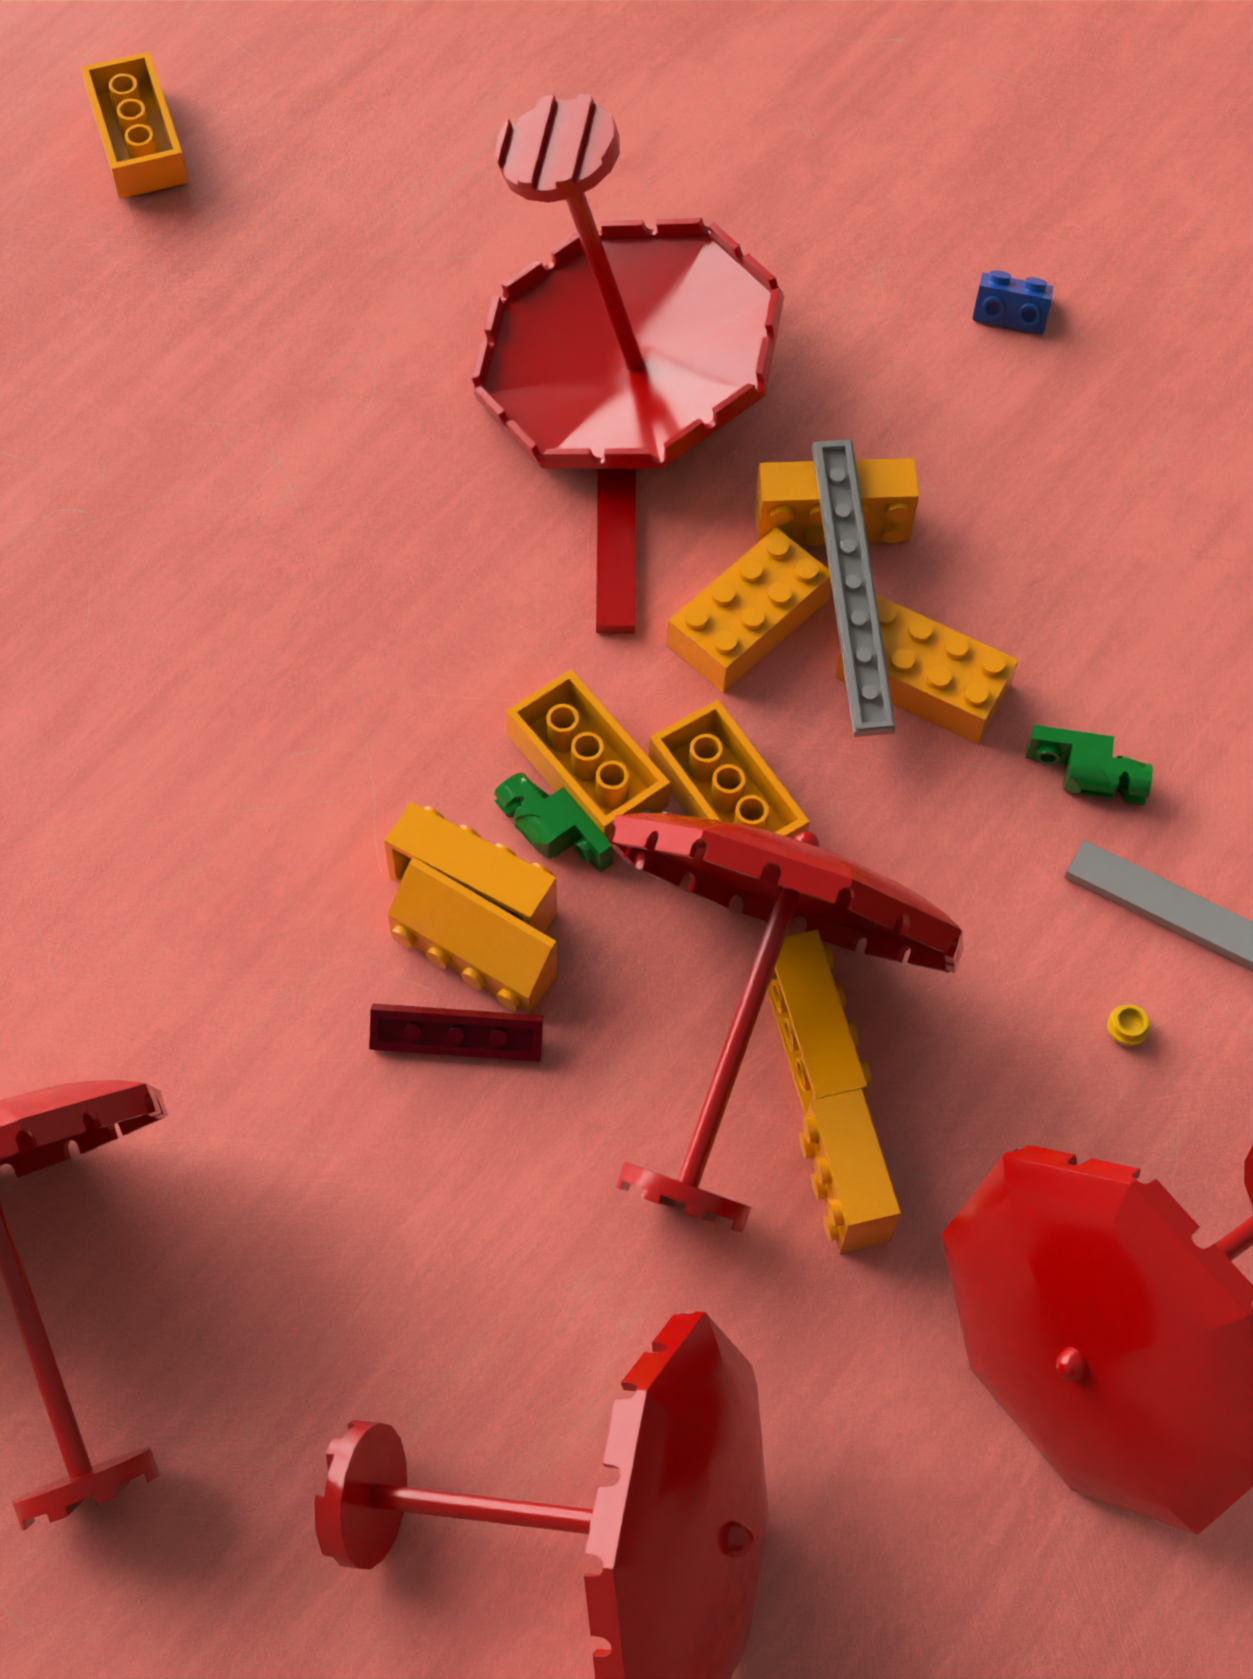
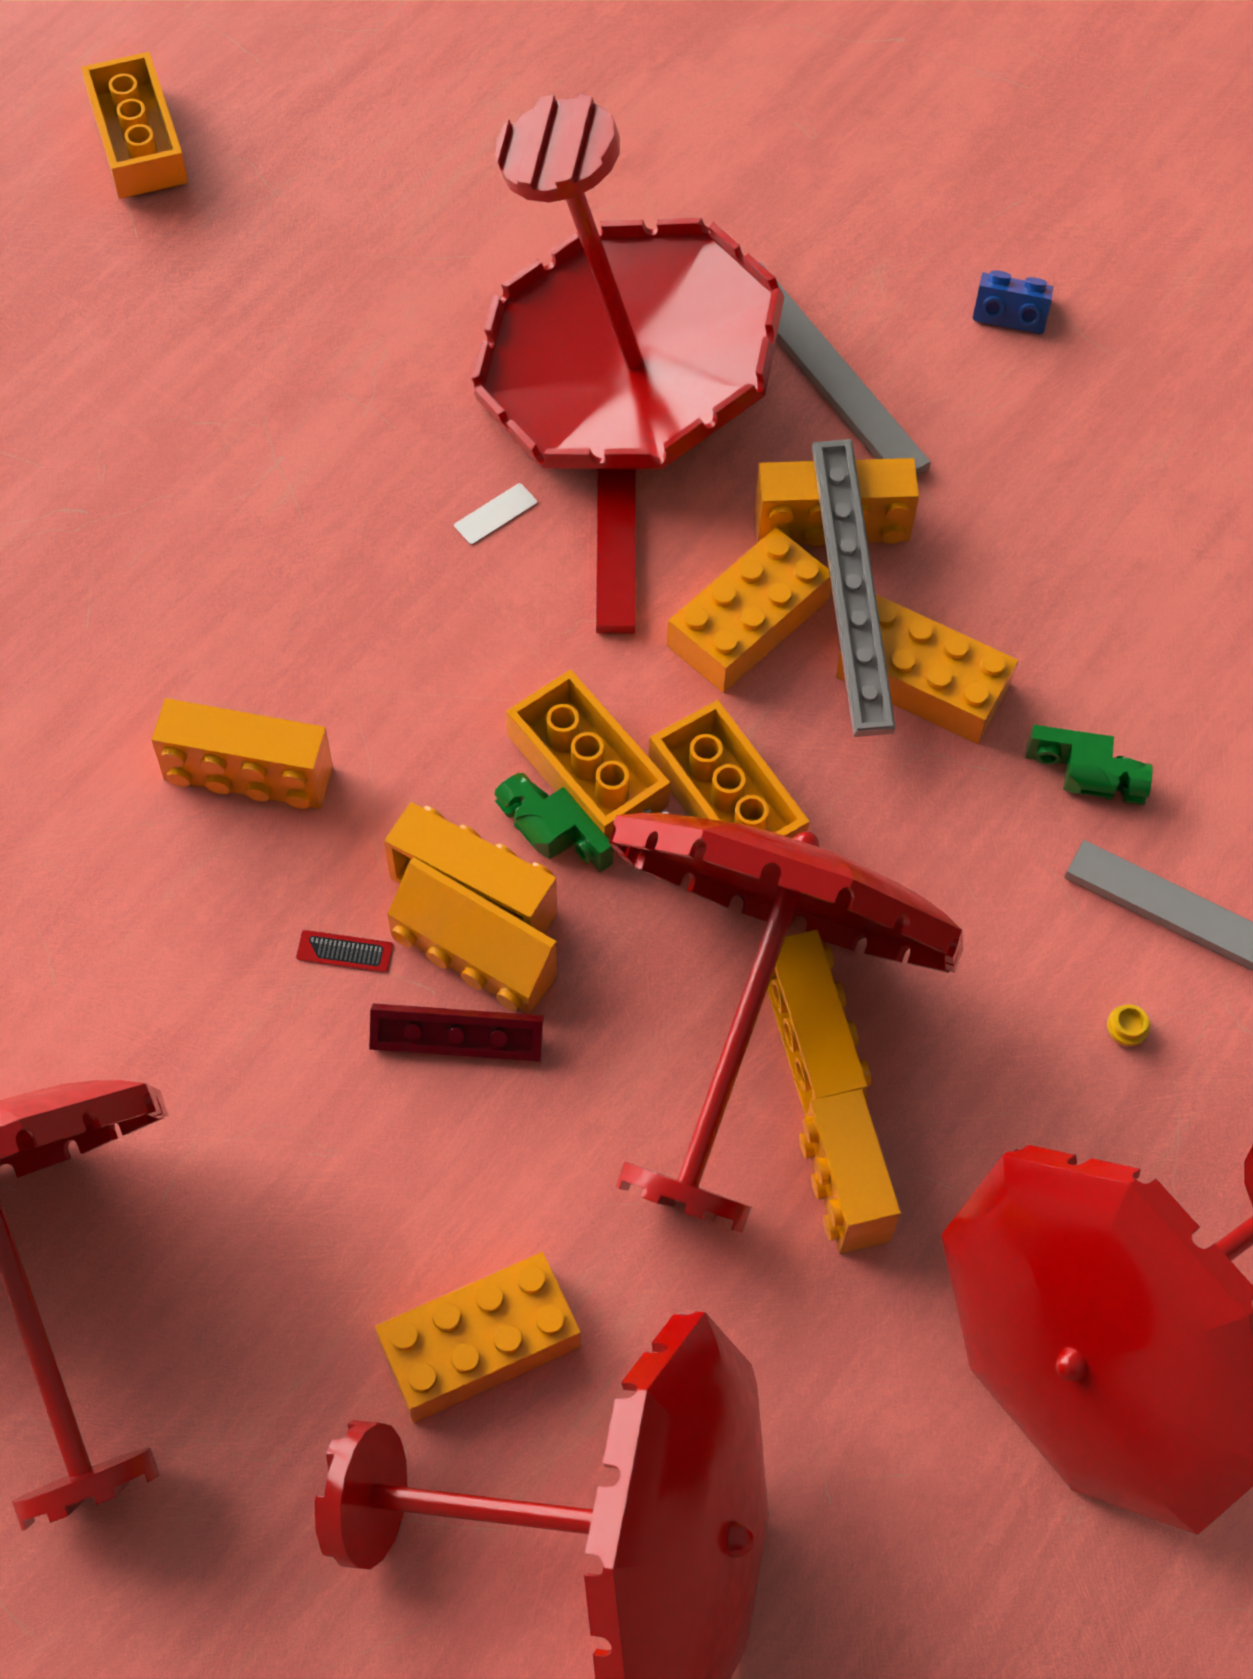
none -> light orange brick [151,698,333,809]
none -> sticker [296,930,393,972]
none -> light orange brick [374,1251,581,1423]
none -> white sticker [454,483,537,544]
none -> light grey tile [760,262,931,476]

